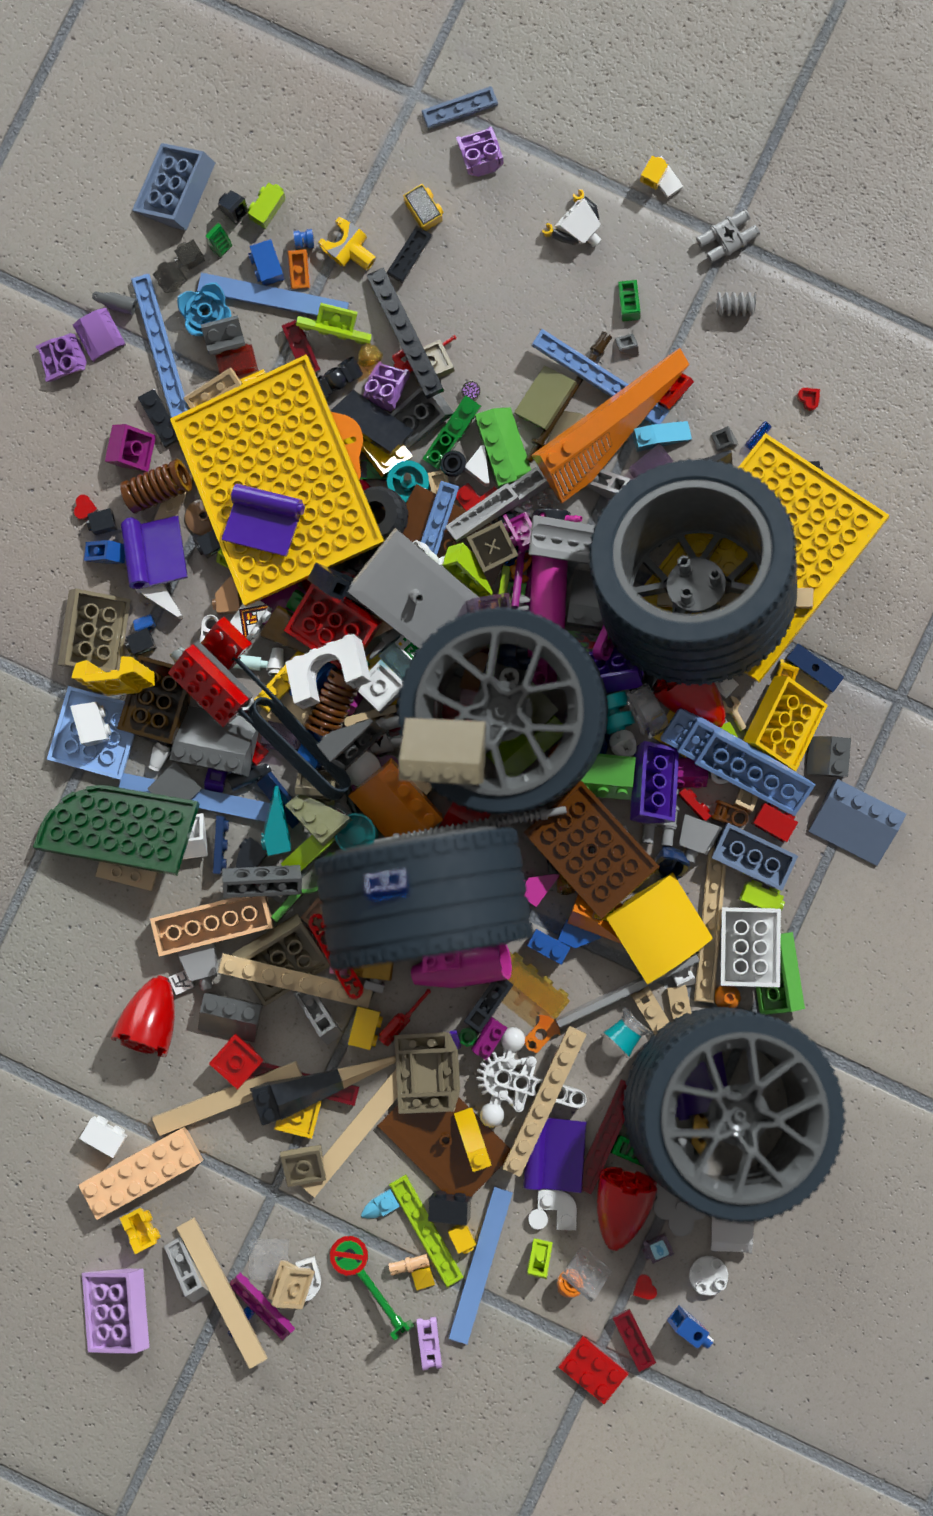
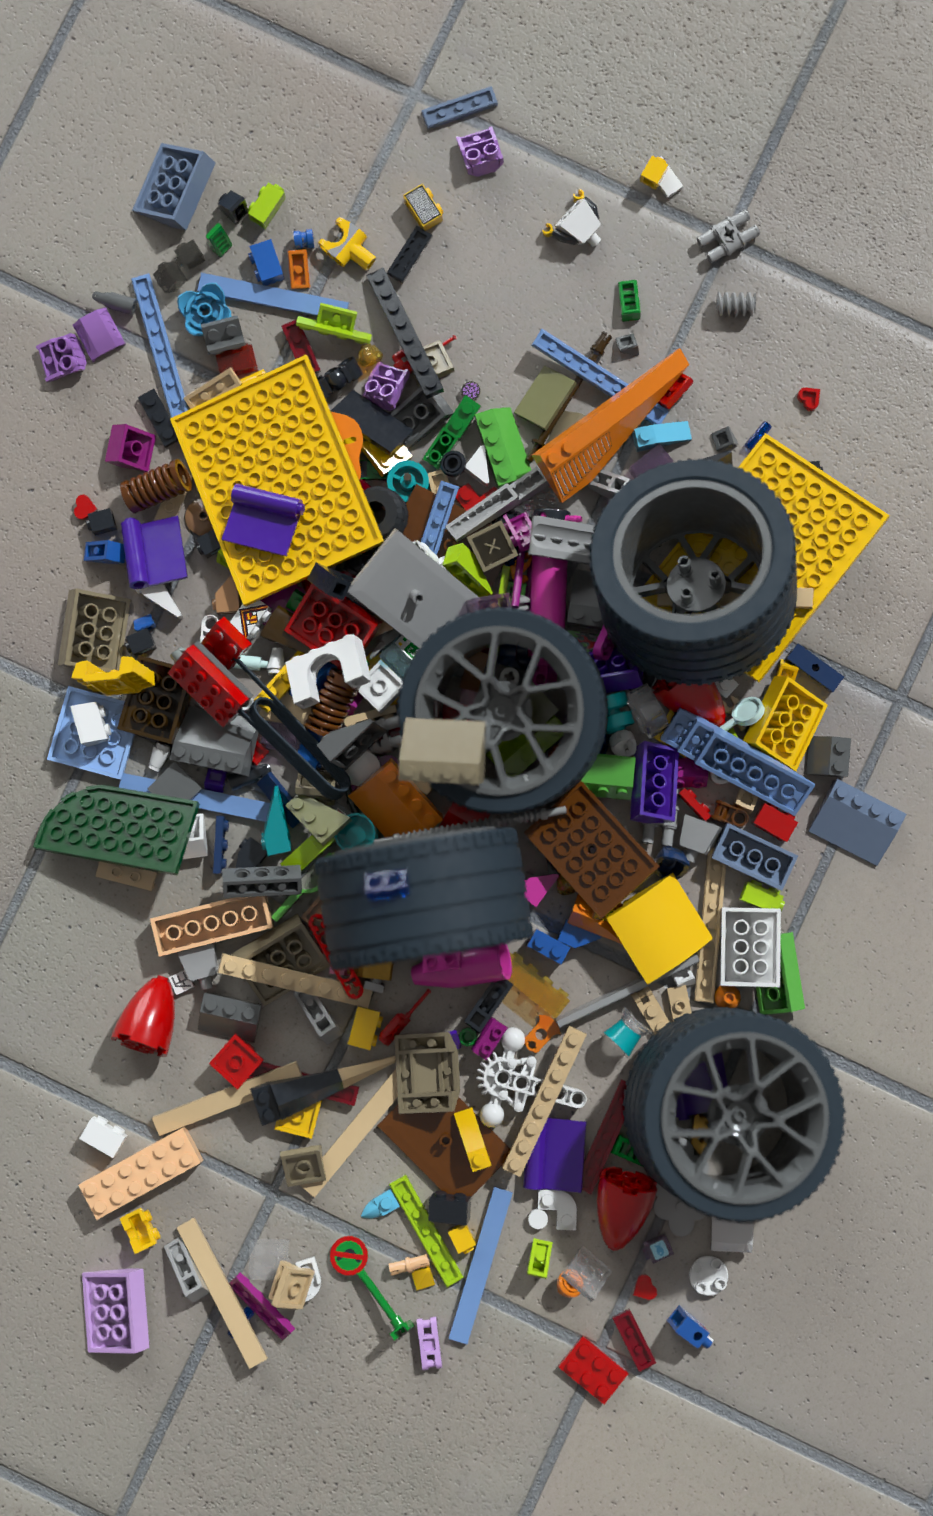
none -> light aqua piece [720,697,765,731]

